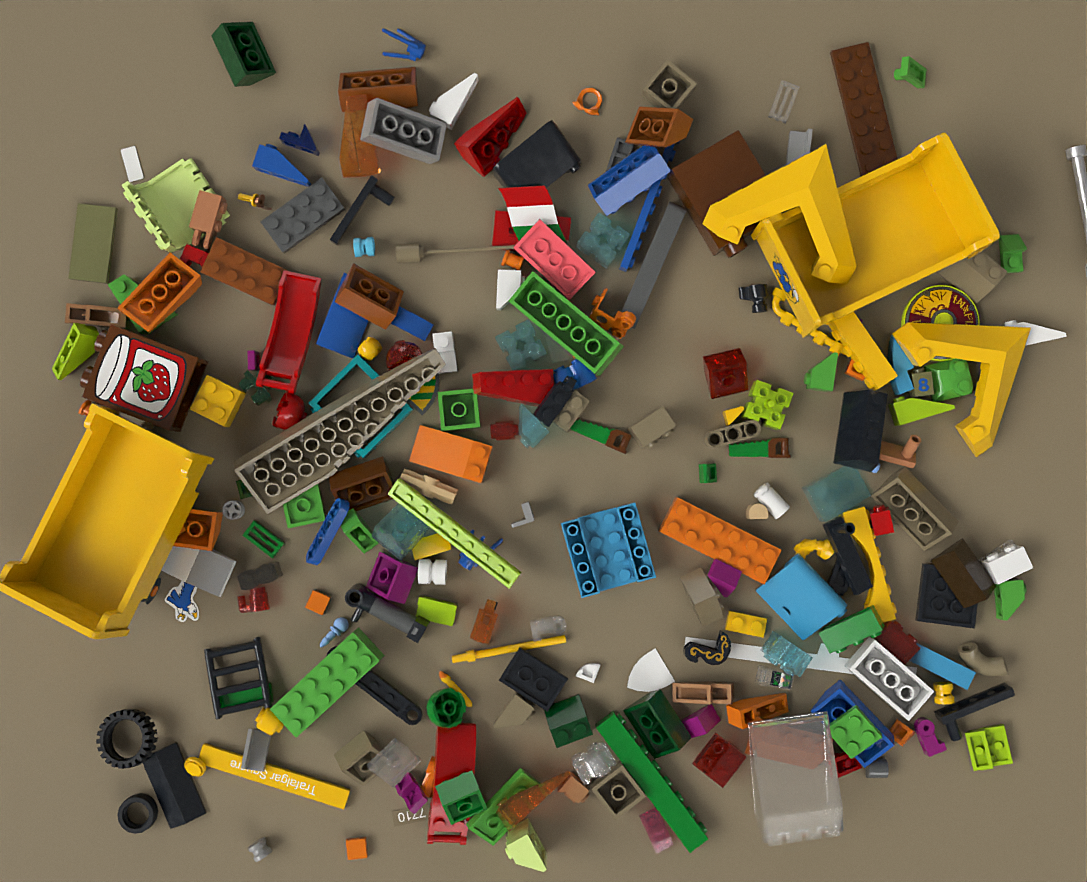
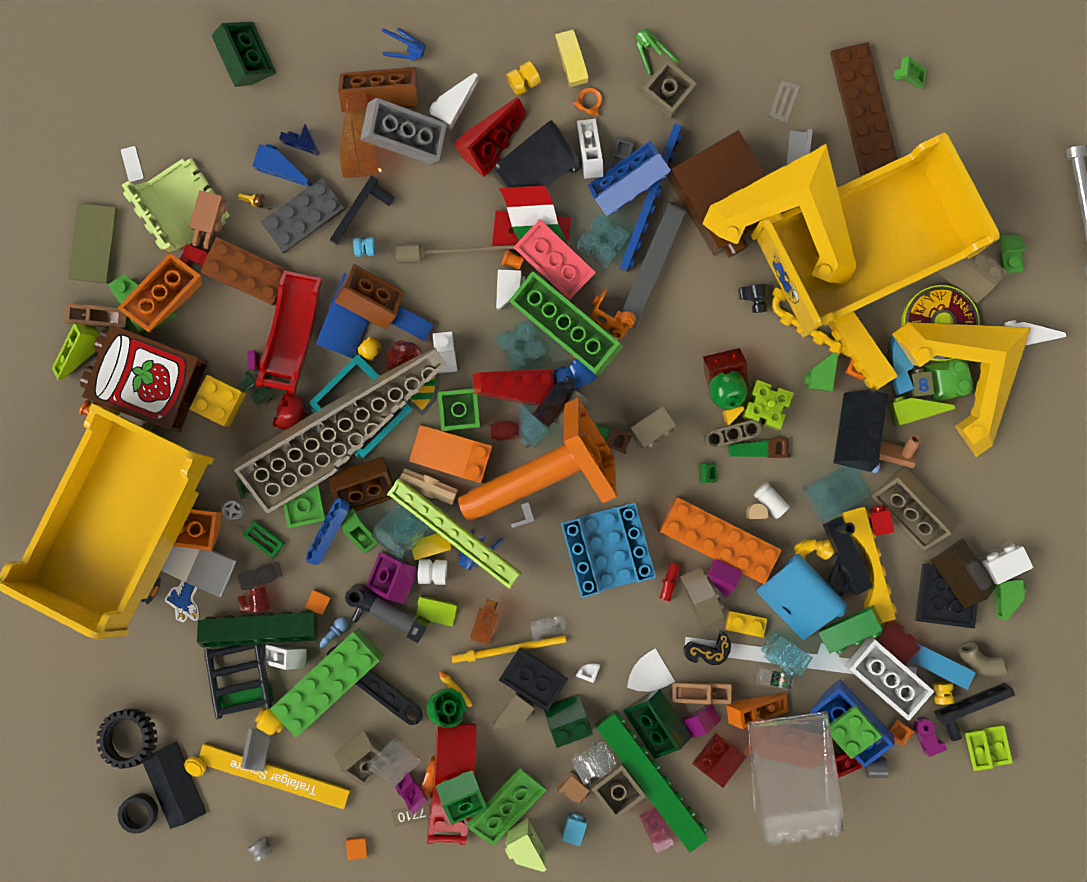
clear orange wedge [496,771,571,832] -> none
dark orange slope [625,107,693,148] -> none
none -> dark green brick [197,611,318,648]
none -> white slope [264,644,307,670]
none -> orange piece [458,397,617,521]
none -> yellow wheel [506,61,541,96]
none -> light yellow slope [555,30,588,87]
none -> medium azure brick [561,813,587,847]
none -> white slope [577,118,603,179]
none -> bright green plant [636,28,679,75]
none -> red axle [659,563,680,602]
none -> green cylinder [708,371,748,410]

